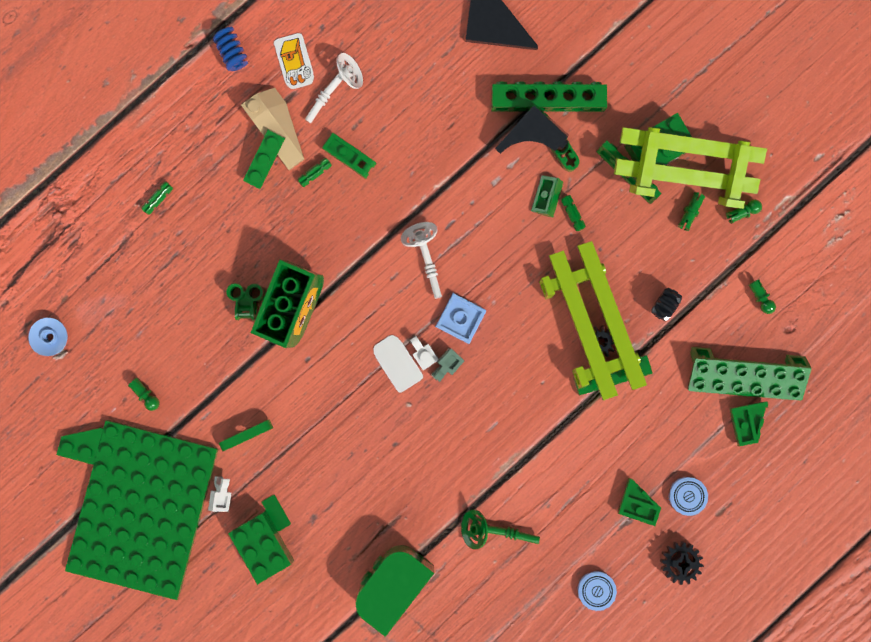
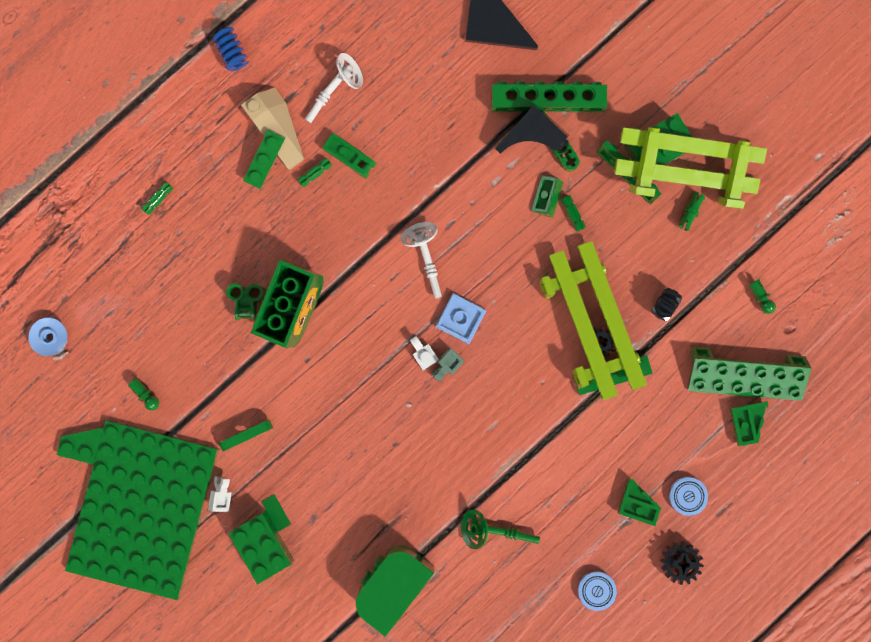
sticker [274,33,314,89] -> none
white sticker [373,335,423,393] -> none
green pin [726,199,762,224] -> none

